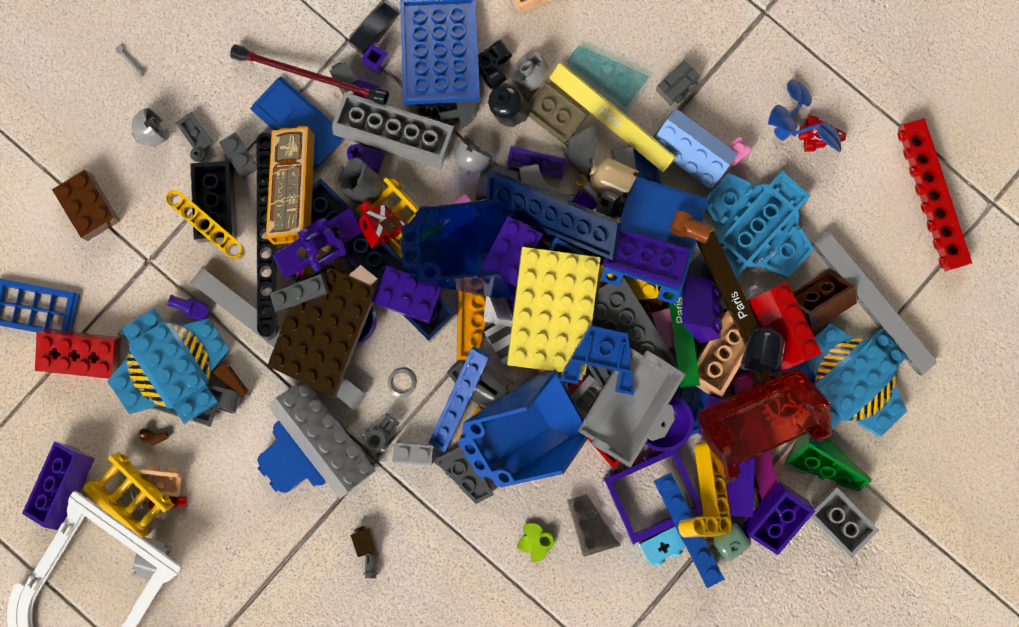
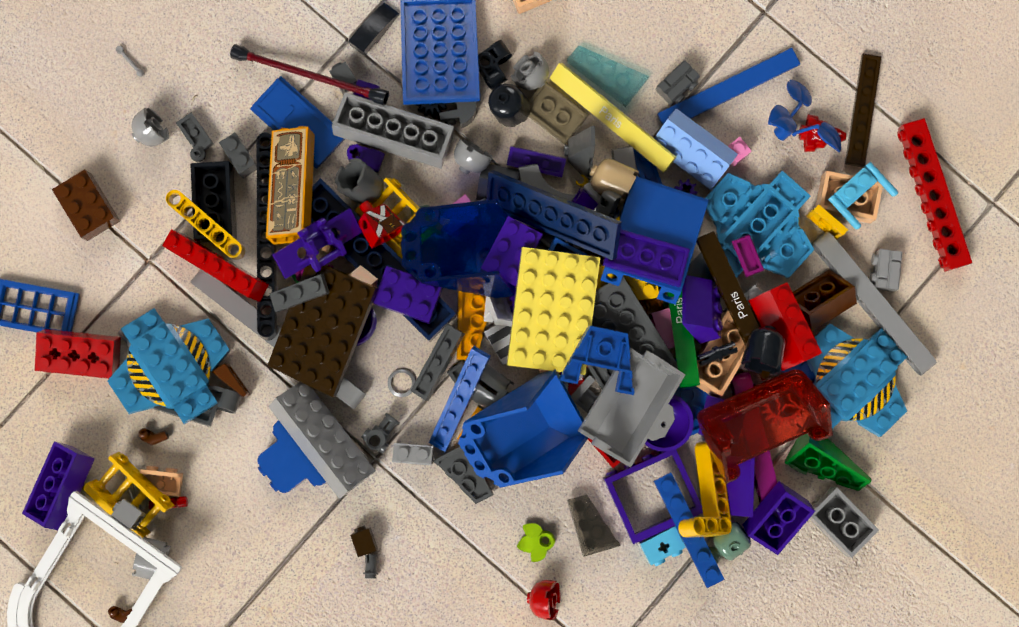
dark purple arm [167,294,210,320] -> none
dark purple brick [361,44,389,75] -> none
dark orange piece [669,211,712,243] -> none
none -> reddish brown arm [108,606,132,623]
none -> light grey brick [111,499,146,531]
none -> red brick [162,229,269,302]
none -> dark grey plate [411,324,465,401]
none -> red cylinder [527,580,561,620]
none -> blue tile [657,48,800,125]
none -> dark purple gear [674,179,698,195]
none -> black pin [697,341,738,367]
none -> magenta tile [732,235,764,277]
none -> yellow tile [806,204,848,239]
none -> light nougat brick [815,171,883,224]
none -> medium azure plate [828,161,898,230]
none -> dark brown tile [845,53,881,167]
none -> light grey brick [869,249,902,292]

